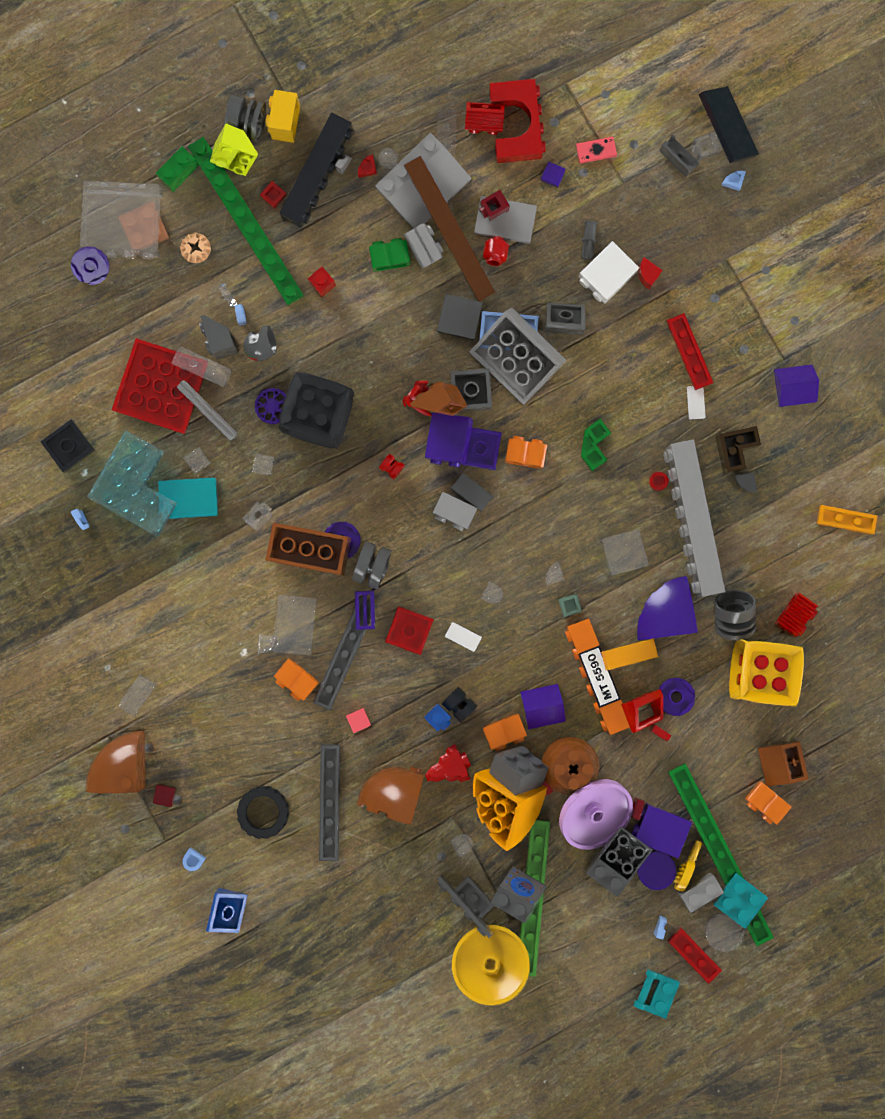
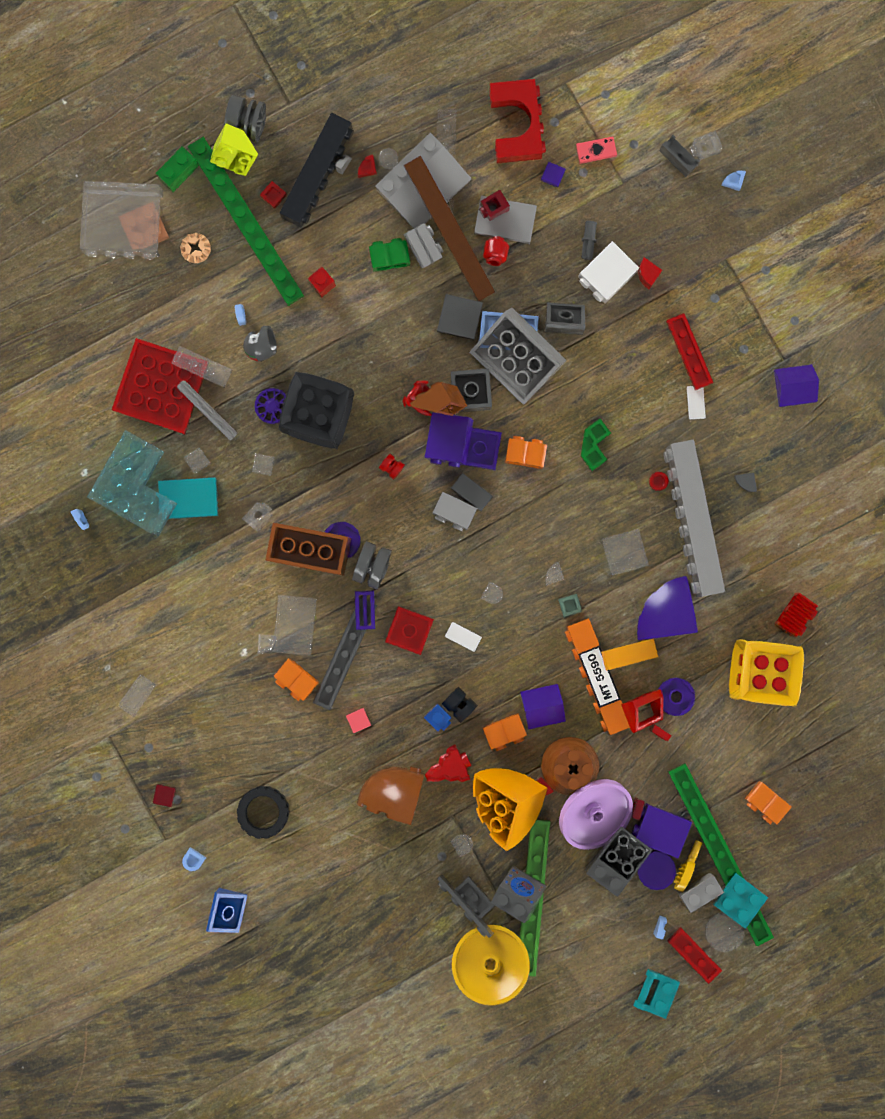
black plate [40,419,95,473] -> none
tile [71,246,110,285] -> none
dark orange brick [85,730,146,793] -> none
dark grey slope [199,315,239,360] -> none
clear tile [219,283,237,308] -> none
yellow brick [266,90,301,143] -> none
dark grey tile [319,744,340,861] -> none
red brick [465,102,505,135] -> none
dark grey brick [489,746,548,795] -> none
black tile [699,86,759,163] -> none
dark grey wheel [714,590,756,640] -> none
dark brown brick [715,426,761,474] -> none
dark orange slope [757,740,809,786] -> none
light orange tile [816,505,878,535] -> none

